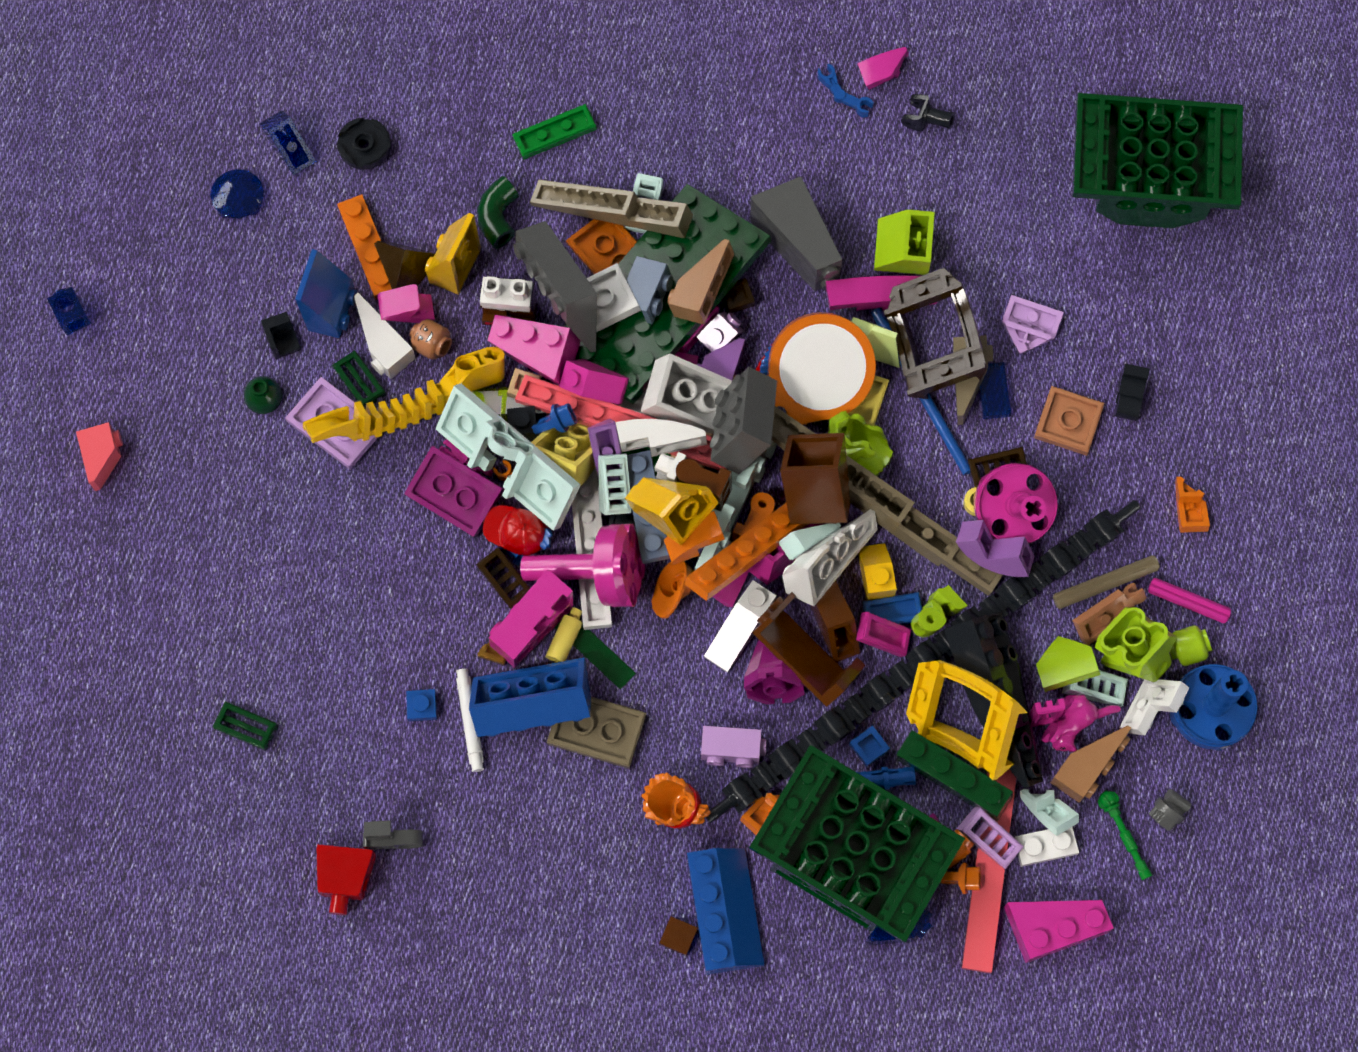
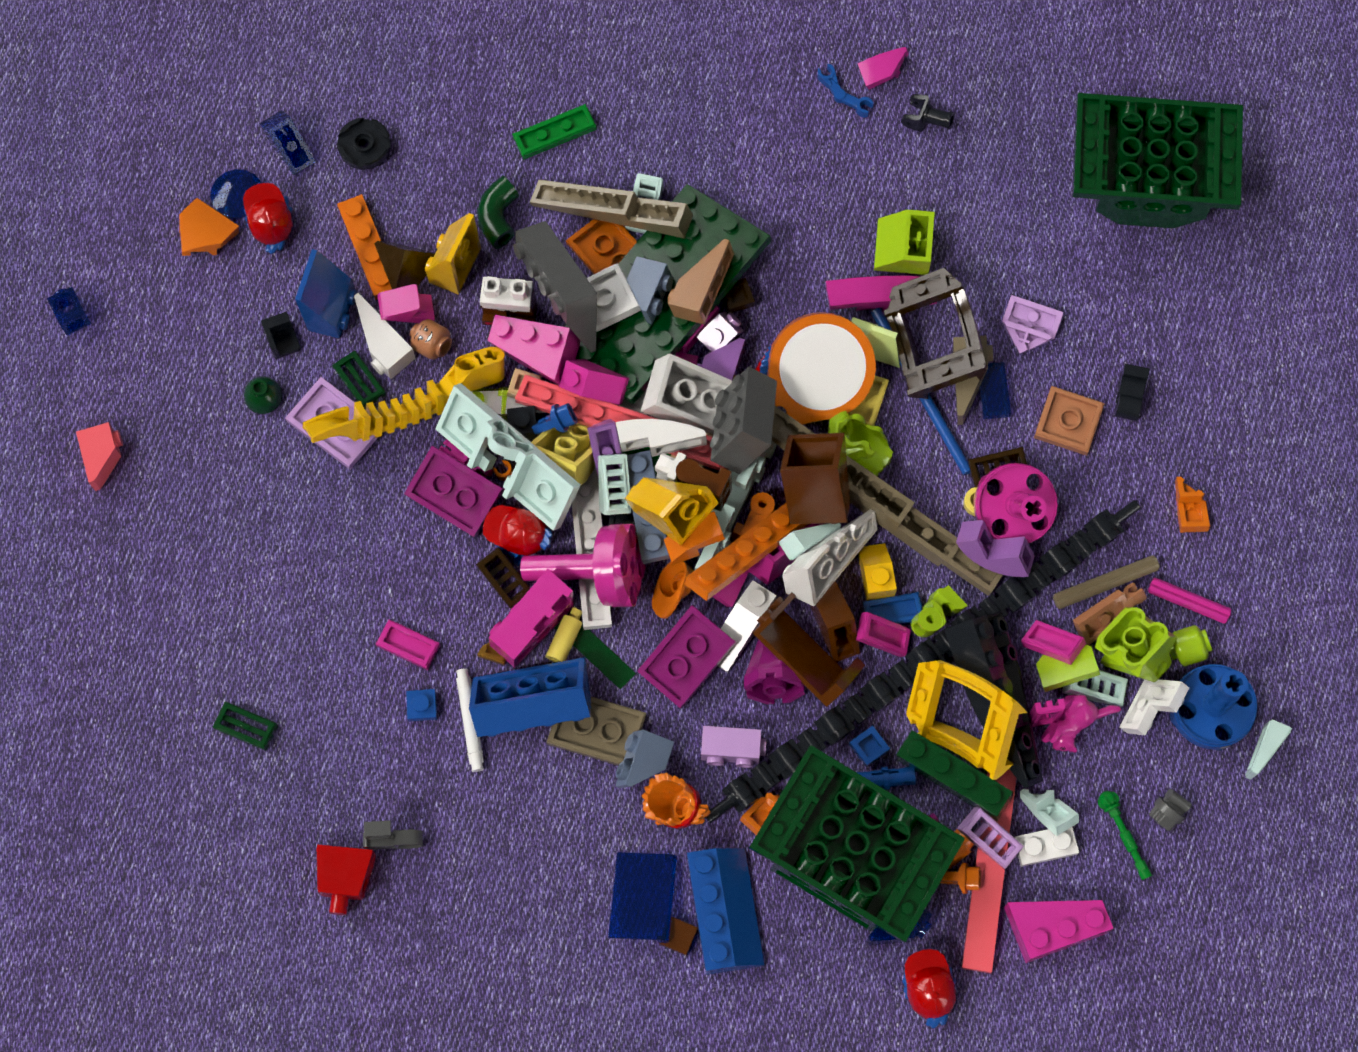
dark grey slope [750,176,842,292] -> none
medium nougat slope [1050,725,1131,803] -> none
none -> orange slope [179,198,239,256]
none -> red hair [243,183,293,254]
none -> dark pink tile [376,619,440,670]
none -> clear blue piece [608,852,677,943]
none -> sand blue slope [615,730,674,788]
none -> magenta plate [637,605,737,709]
none -> red hair [902,949,956,1029]
none -> dark pink tile [1021,620,1086,665]
none -> light aqua slope [1245,719,1292,780]

